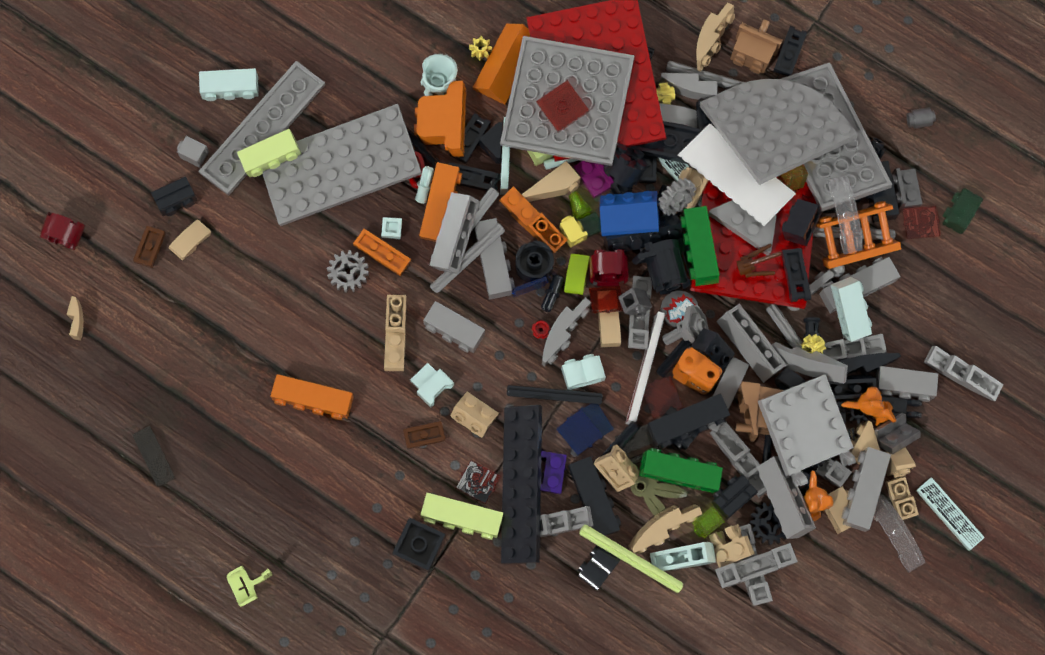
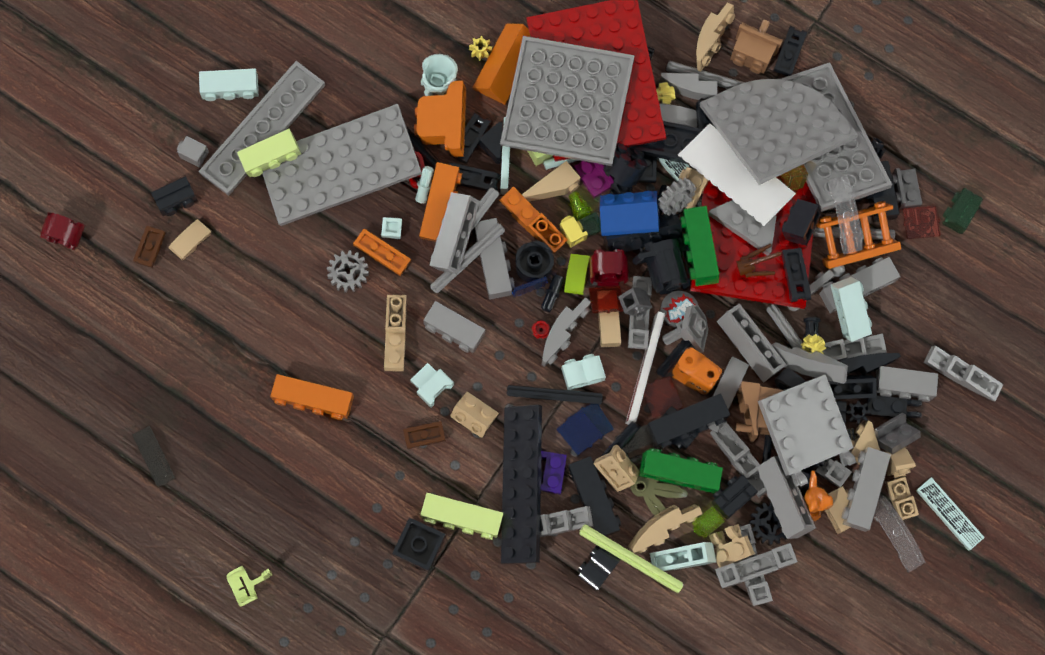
tan slope [67,296,84,341] -> none
piece [455,460,501,505] -> none
clear red plate [536,80,589,133] -> none
black brick [691,328,735,372] -> none
orange animal [841,387,897,426] -> none
flat silver brick [907,107,936,129] -> none

